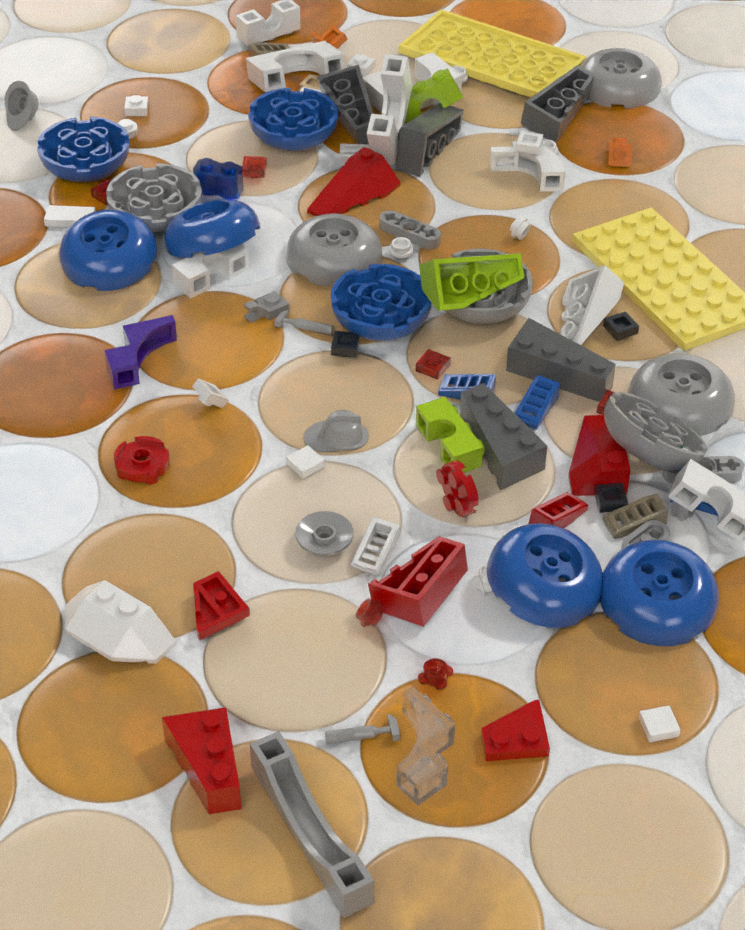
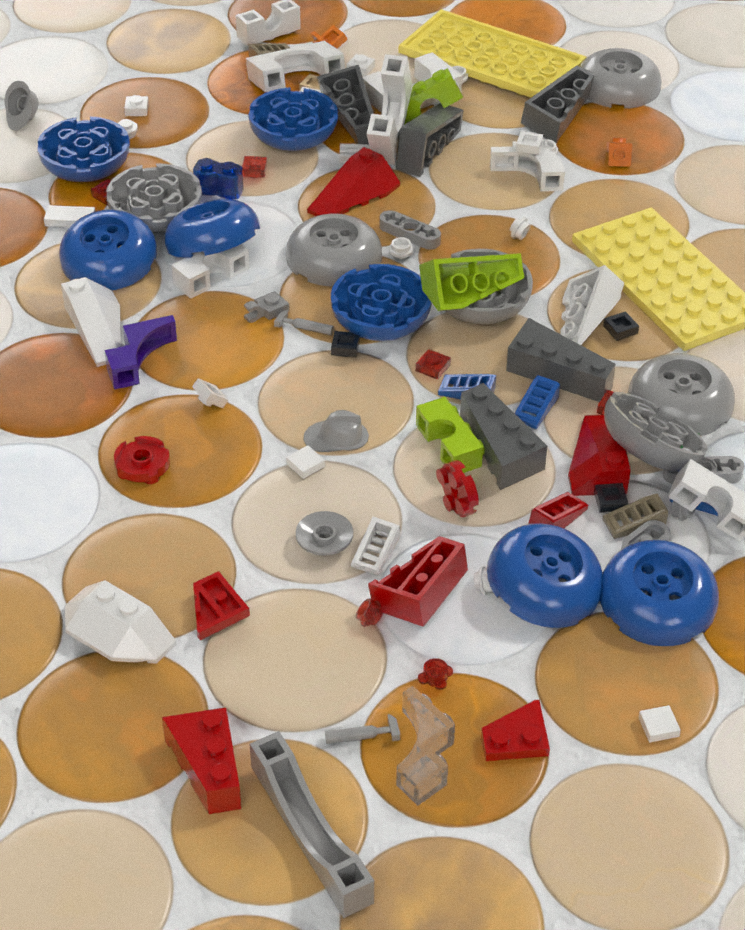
none -> white wedge [61,277,121,367]

